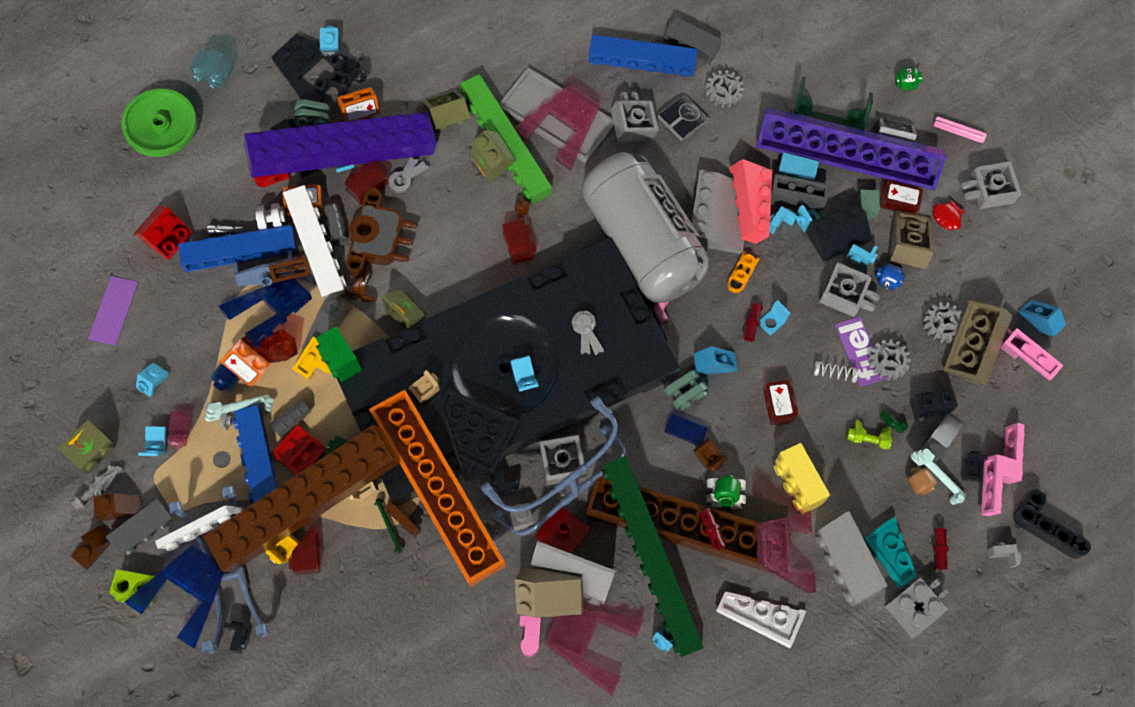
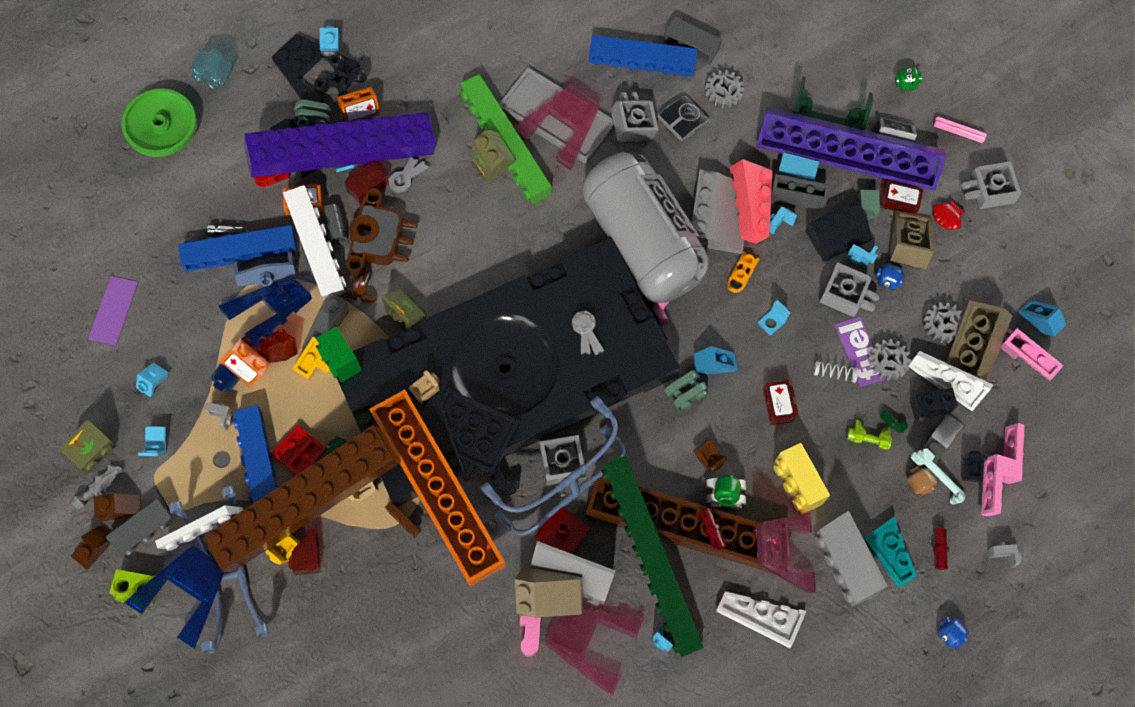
red slope [134,205,193,260] -> none
clear pink plate [168,412,192,448] -> none
light aqua hinge [205,394,274,422] -> none
black bracket [224,621,248,654] -> none
white brick [256,203,286,230] -> none
reddish brown tile [268,255,311,283] -> none
dark grey axle [270,399,312,437] -> none
dark green axle [374,498,404,554] -> none
olive slope [423,89,470,130] -> none
clear red brick [502,219,537,265] -> none
light grey bracket [509,503,534,531] -> none
medium azure bracket [510,355,539,391] -> none
reddish brown plate [515,196,529,218] -> none
clear blue tile [664,414,708,446] -> none
dark red pin [743,303,763,342] -> none
medium azure bracket [796,205,820,232] -> none
light grey hinge [885,578,949,638] -> none
black beam [1013,489,1091,559] -> none
none -> white wing [909,351,993,411]
none -> blue head [938,617,969,649]

